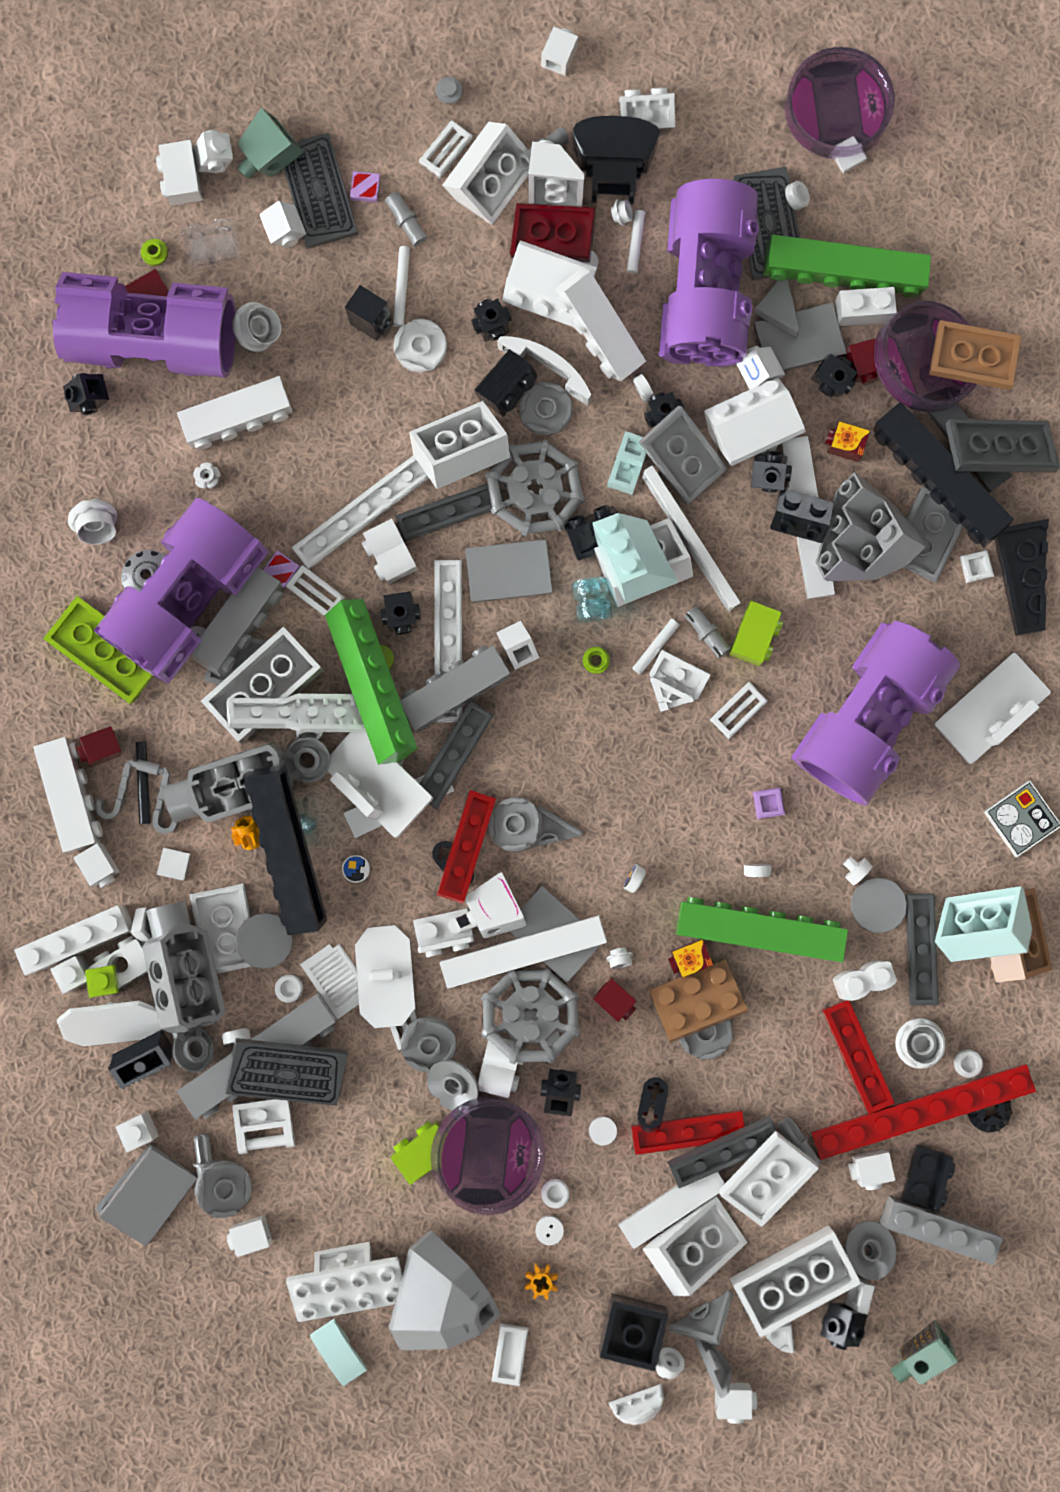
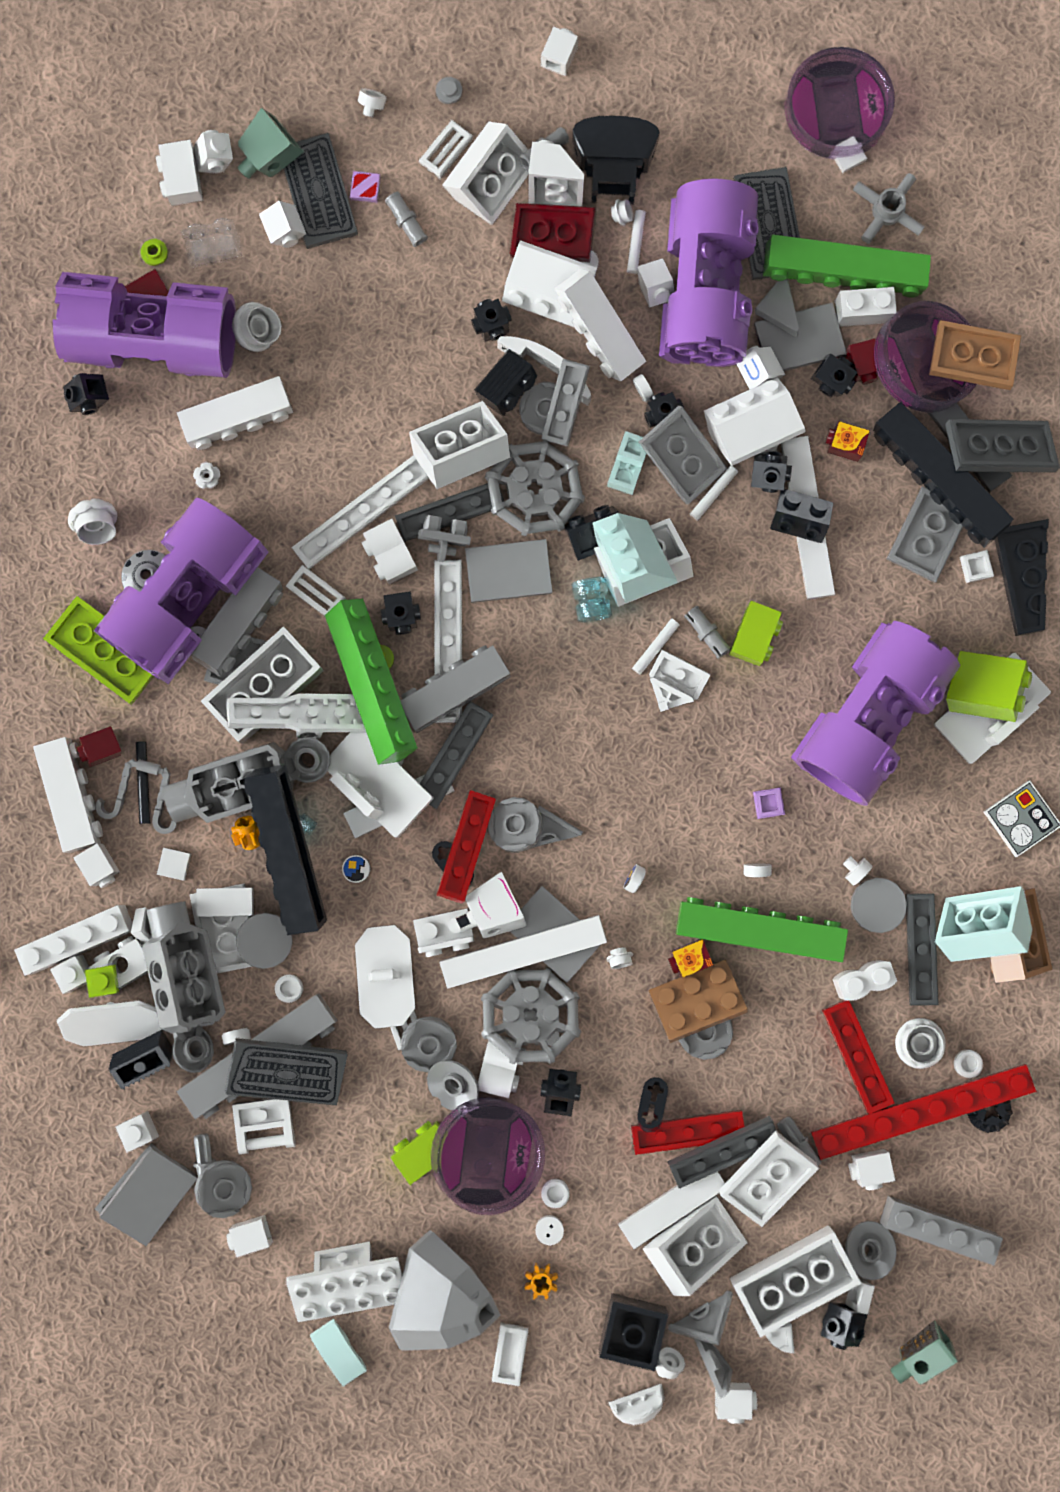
lavender tile [263,551,300,589] -> none
white window [300,944,359,1019] -> none
black brick [345,285,392,341] -> none
white bar [393,246,410,327] -> none
white tile [393,319,447,373] -> none
white brick [496,621,539,670] -> none
lime plate [582,647,610,674] -> none
white tile [589,1116,617,1145] -> none
dark red brick [593,977,637,1022] -> none
white bracket [619,88,675,128] -> none
white tile [642,466,740,611] -> none
white tile [710,682,768,739] -> none
white tile [785,181,810,210] -> none
light grey brick [816,472,926,581] -> none
black bracket [901,1145,955,1213] -> none
none -> white tile [196,888,254,917]
none -> white tile [358,89,386,117]
none -> light grey hips [417,515,471,562]
none -> light grey tile [541,359,590,446]
none -> white brick [637,258,674,307]
none -> white piece [690,465,738,521]
none -> light grey bar [853,173,925,244]
none -> lime brick [946,651,1032,722]

